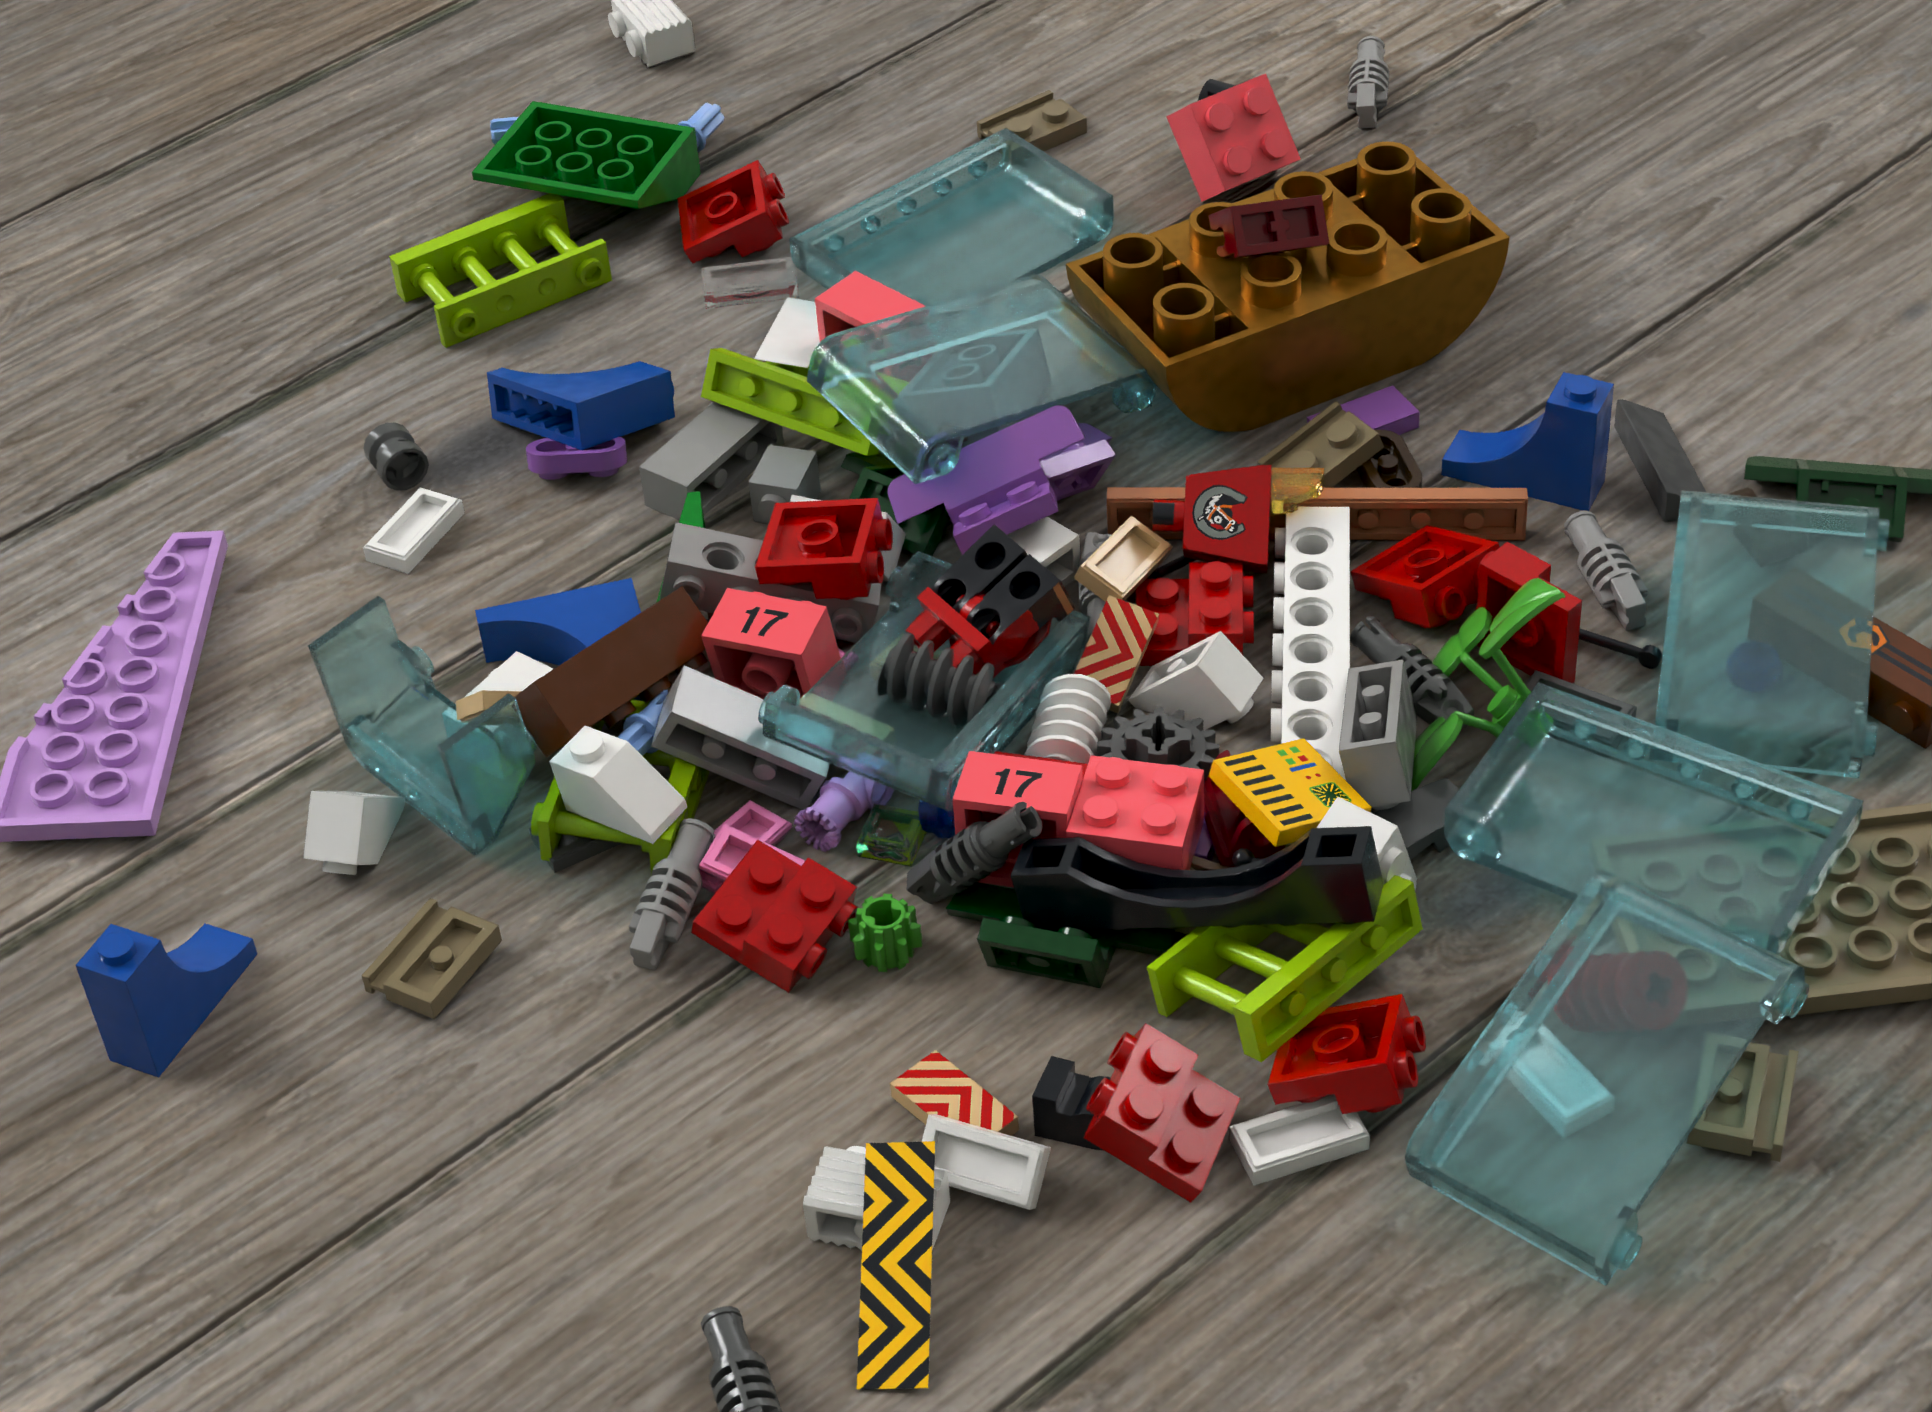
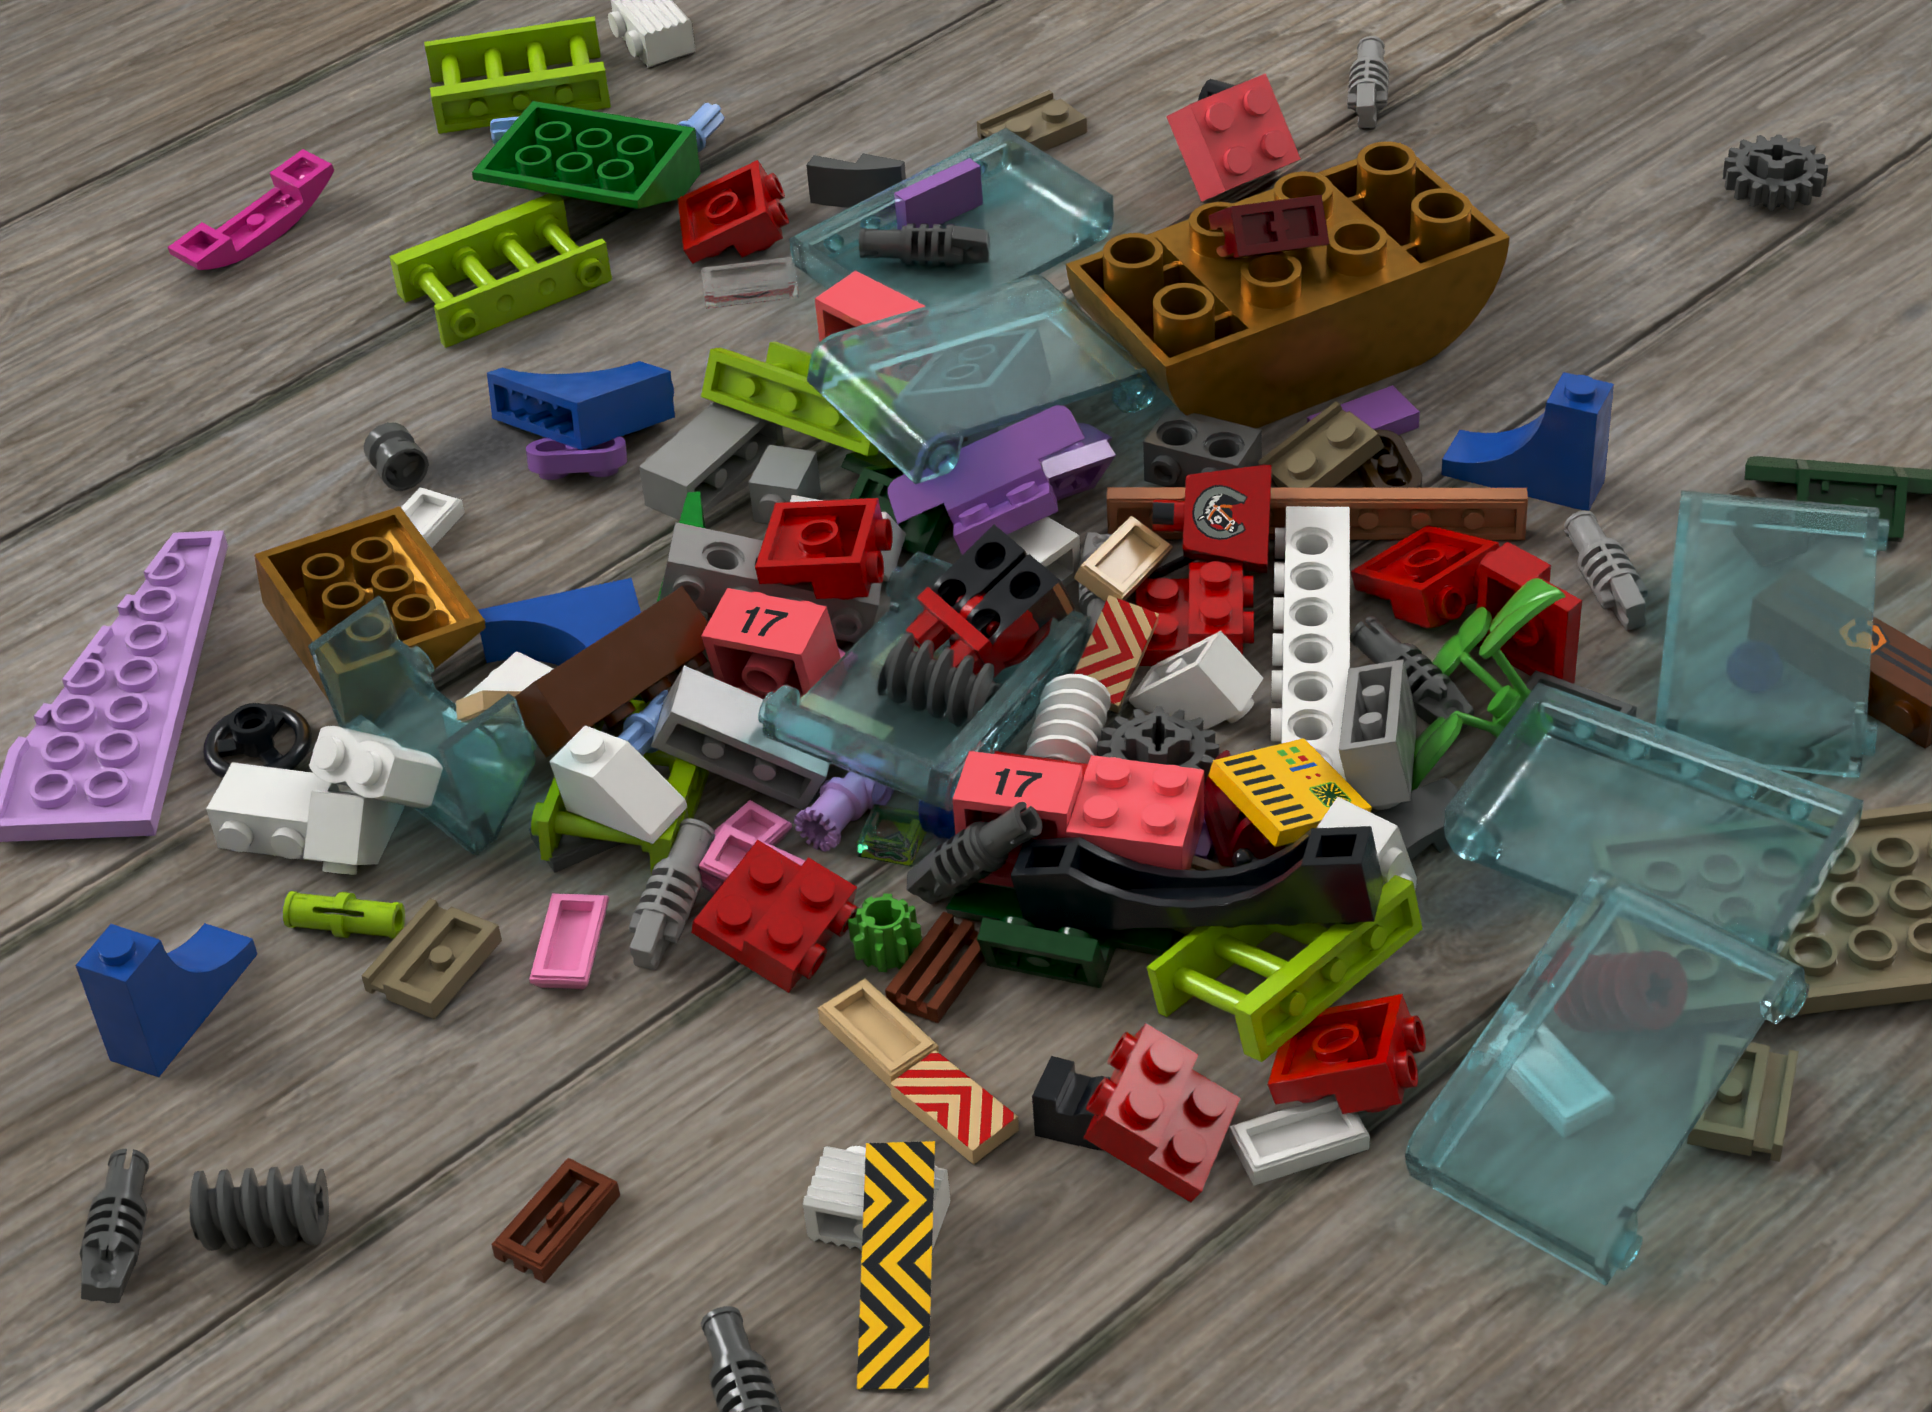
white sticker [754,297,820,368] -> none
white tile [922,1114,1051,1210] -> none
clear yellow tile [1272,468,1325,515] -> none
black hinge [1579,628,1663,669] -> none
dark grey slope [1614,399,1715,522] -> none
none -> dark grey hinge [79,1149,149,1303]
none -> dark pink slope [168,149,334,270]
none -> dark grey piece [189,1165,329,1251]
none -> black piece [203,703,312,778]
none -> white brick [206,762,340,862]
none -> pearl gold slope [254,506,486,721]
none -> lime pin [283,891,405,939]
none -> white brick [309,726,443,808]
none -> lime fence [424,16,611,134]
none -> copper tile [491,1158,620,1283]
none -> bright pink tile [529,893,609,989]
none -> dark grey slope [806,153,907,208]
none -> tan tile [818,978,939,1089]
none -> dark grey hinge [859,223,991,267]
none -> copper tile [885,911,985,1023]
none -> medium lavender tile [894,158,983,229]
none -> dark grey brick [1143,406,1262,487]
none -> dark grey gear [1723,134,1828,211]

